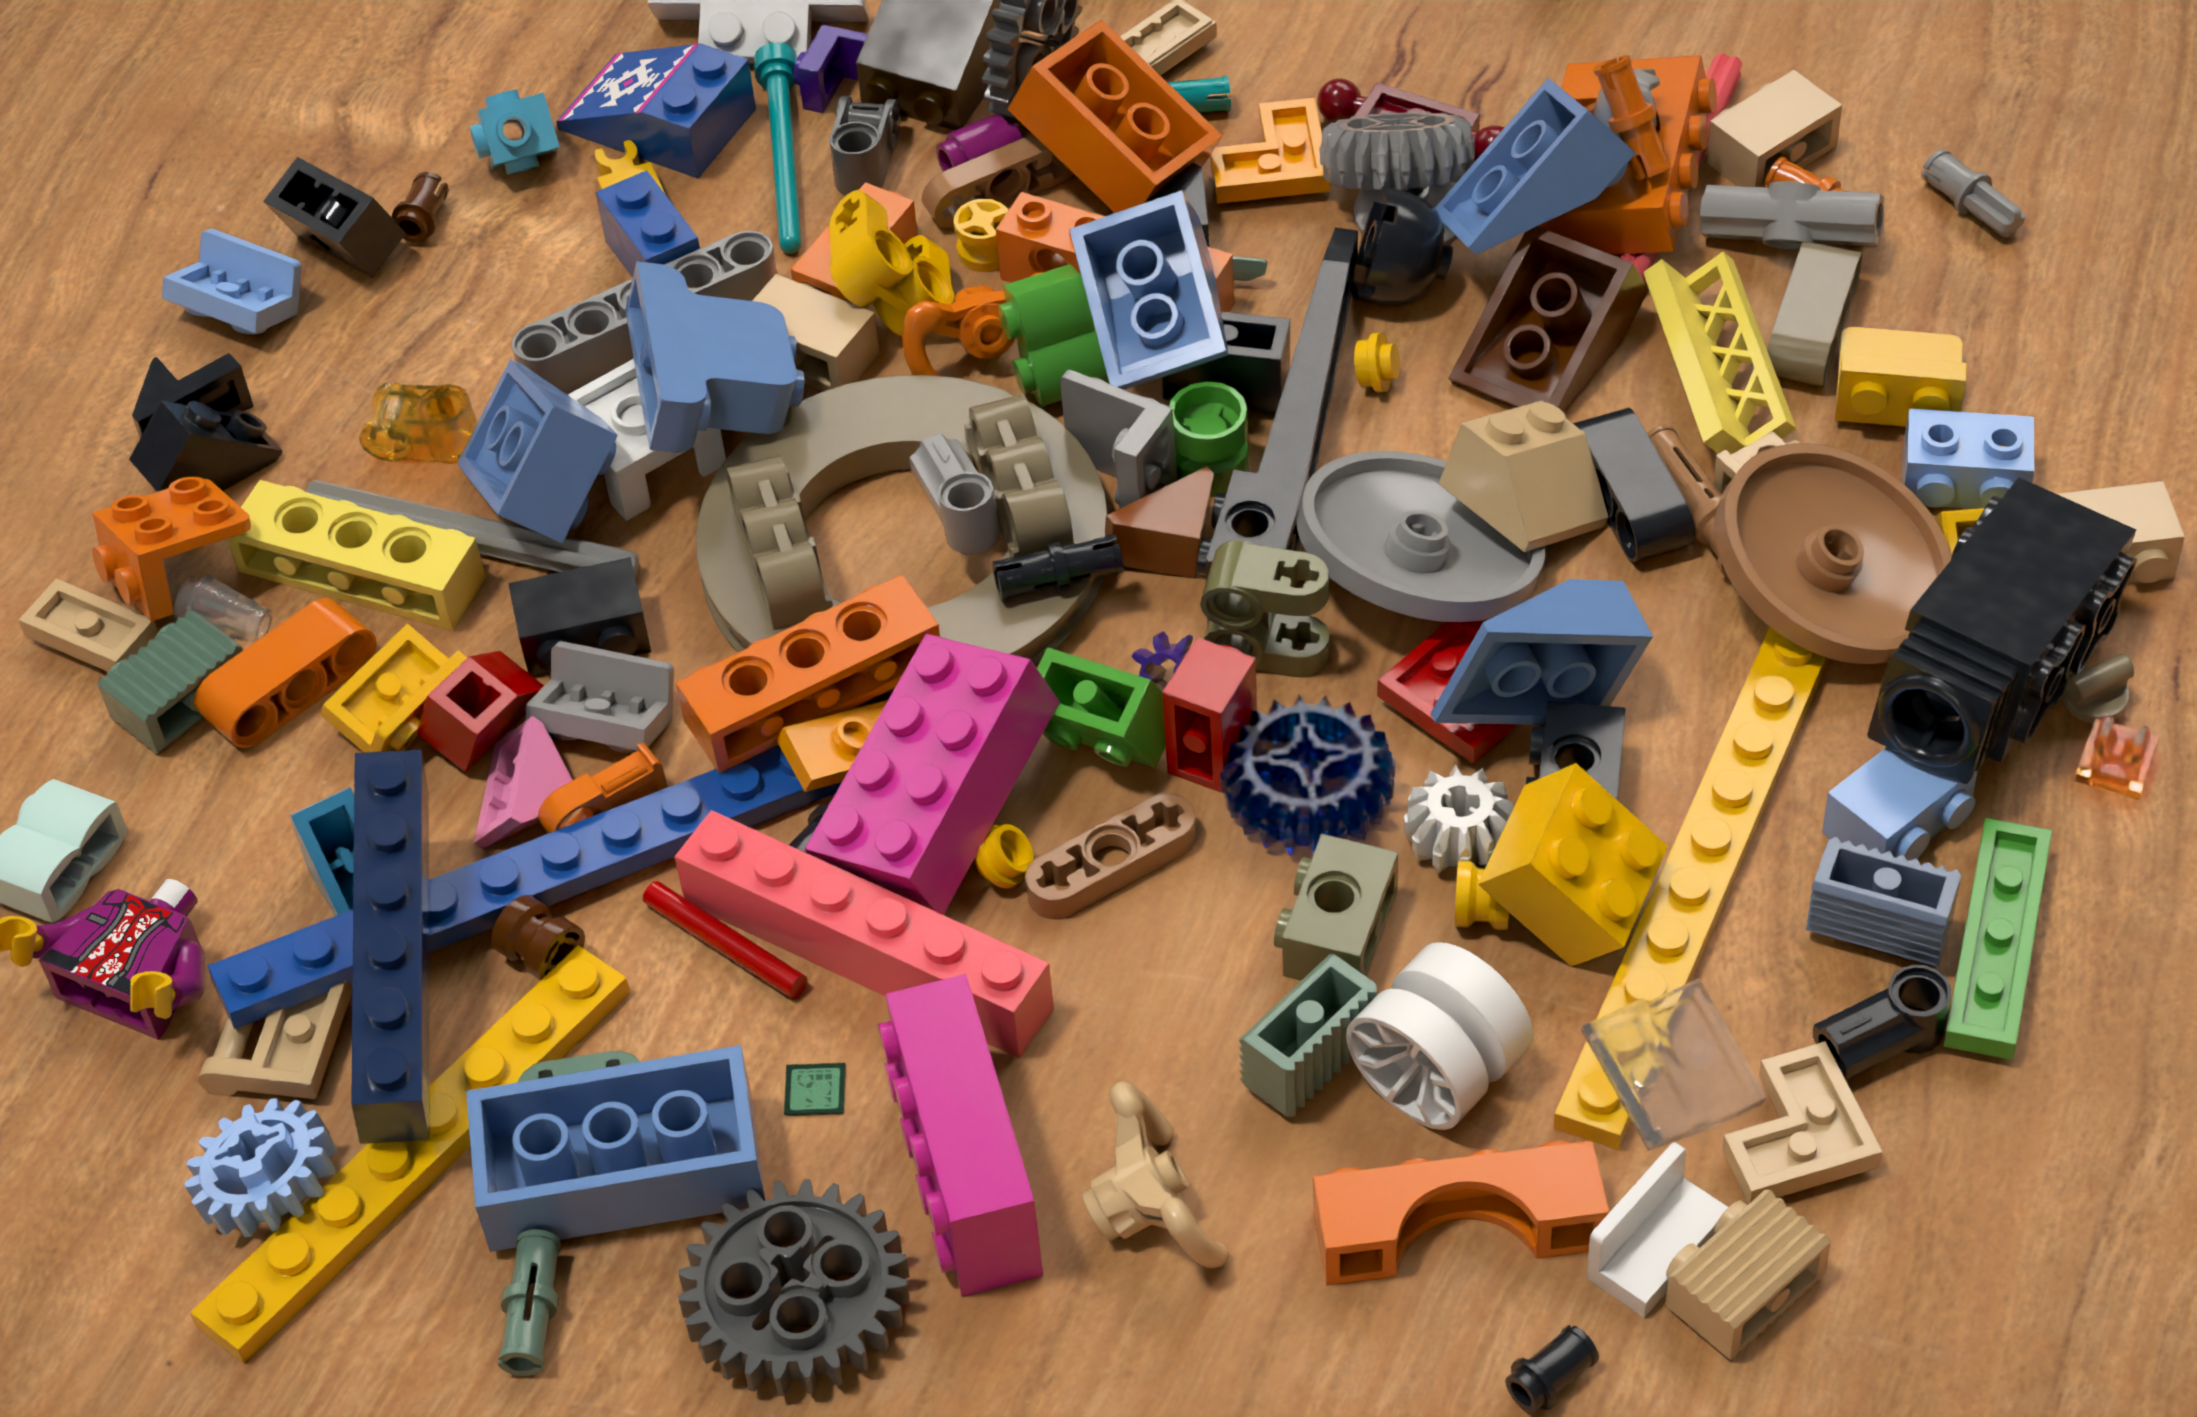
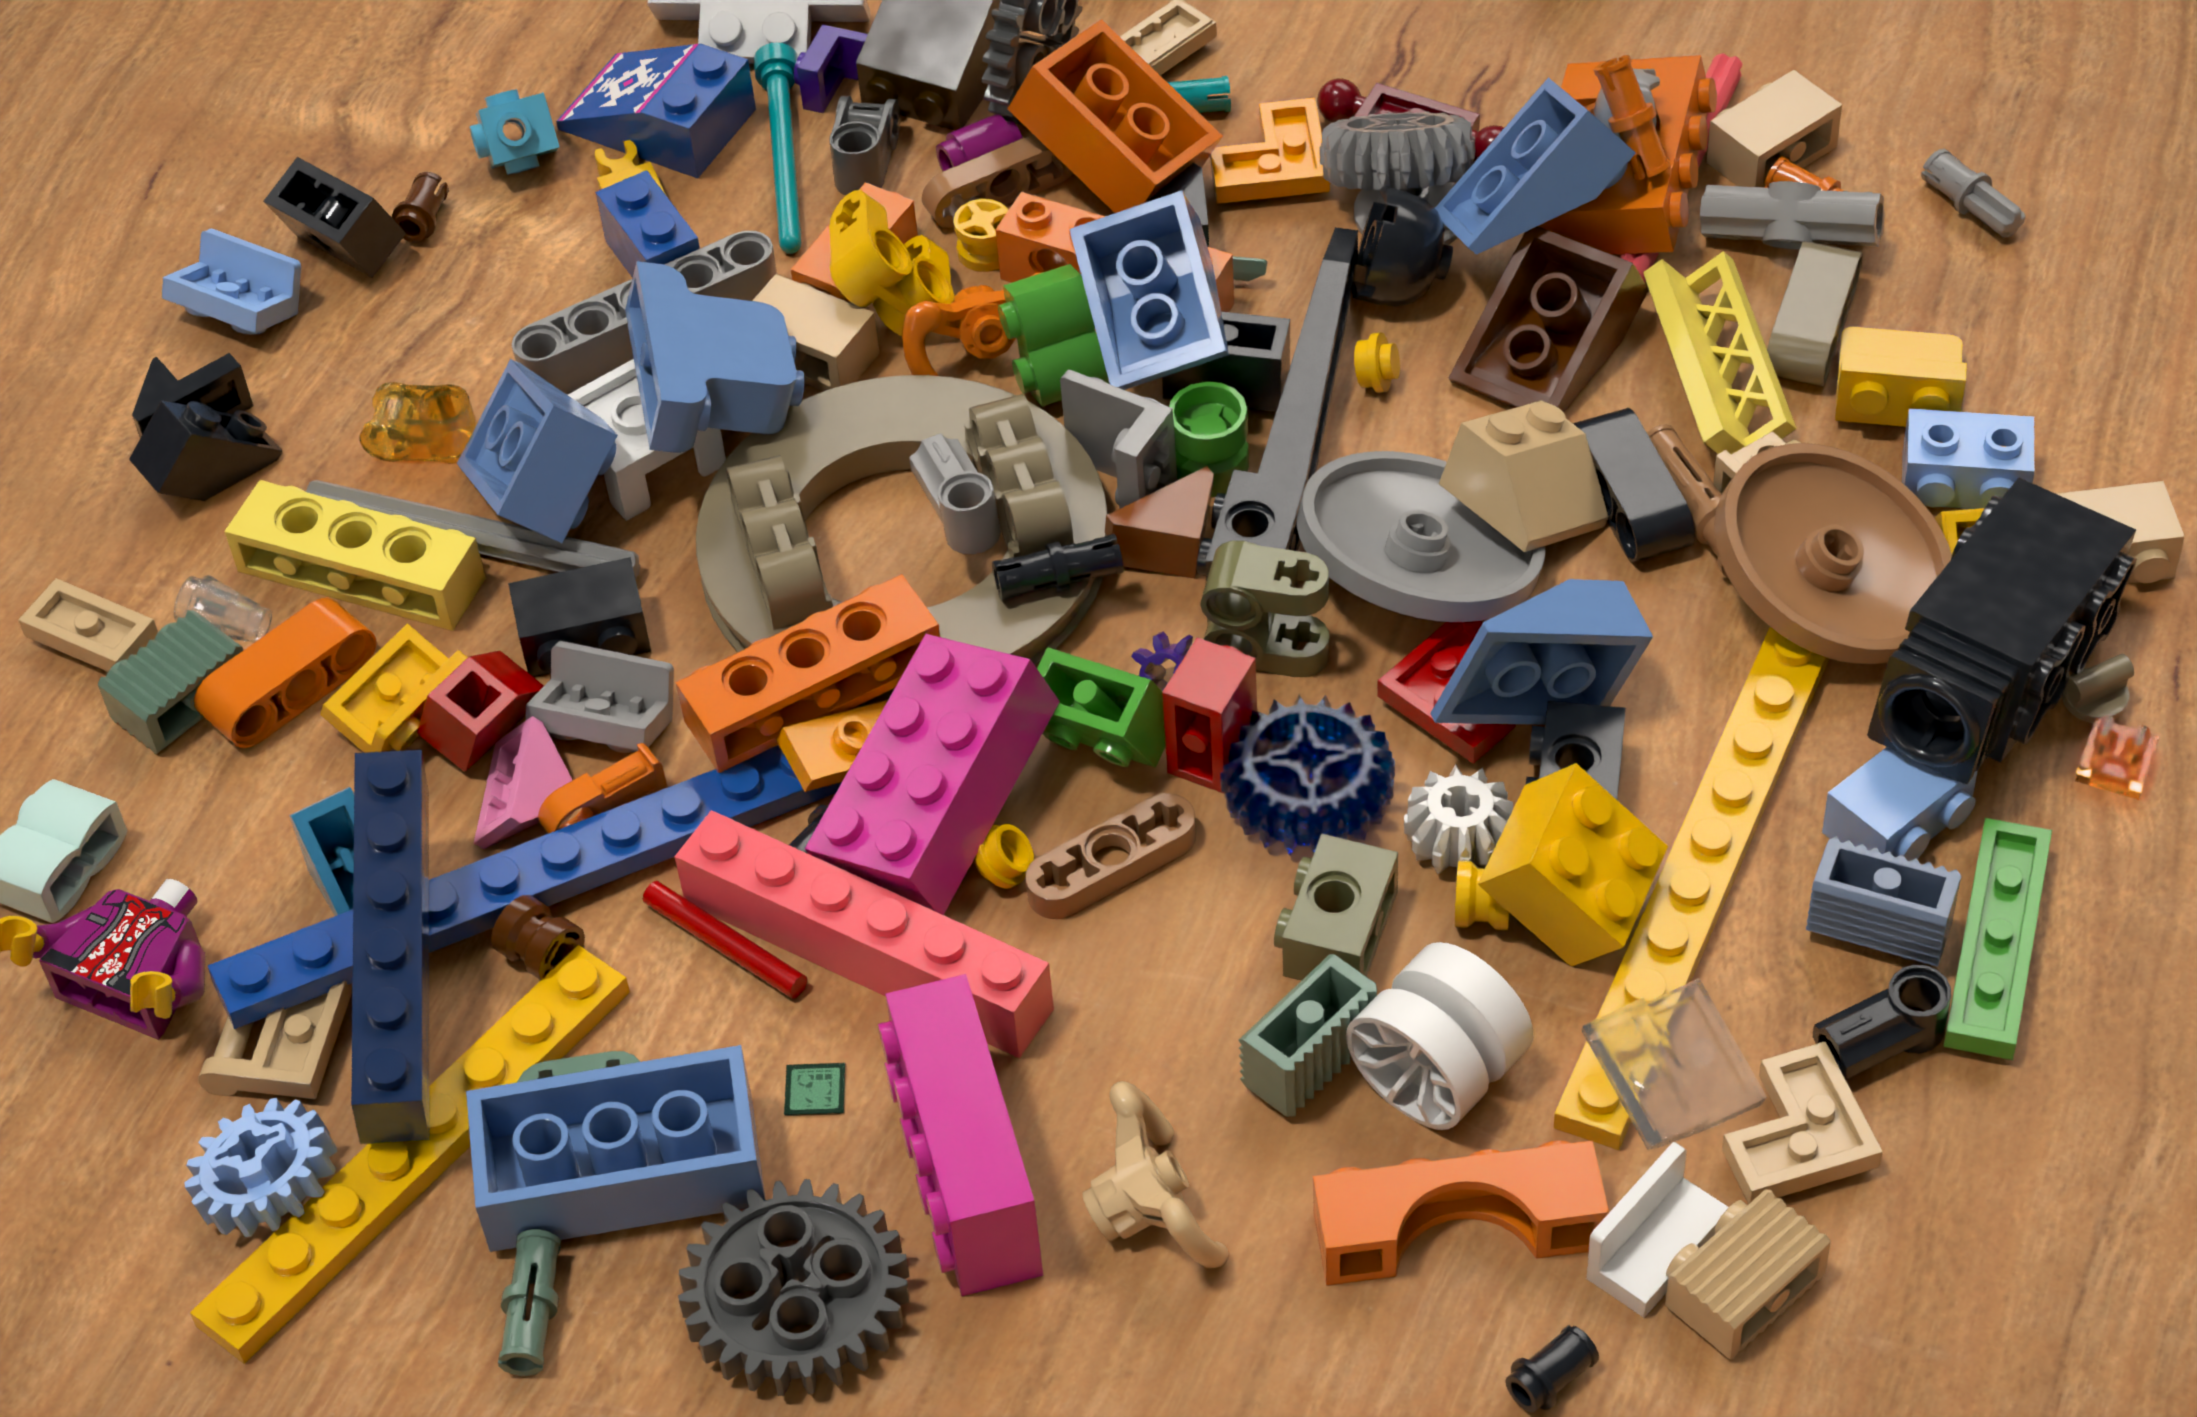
orange bracket [92,477,252,621] -> none

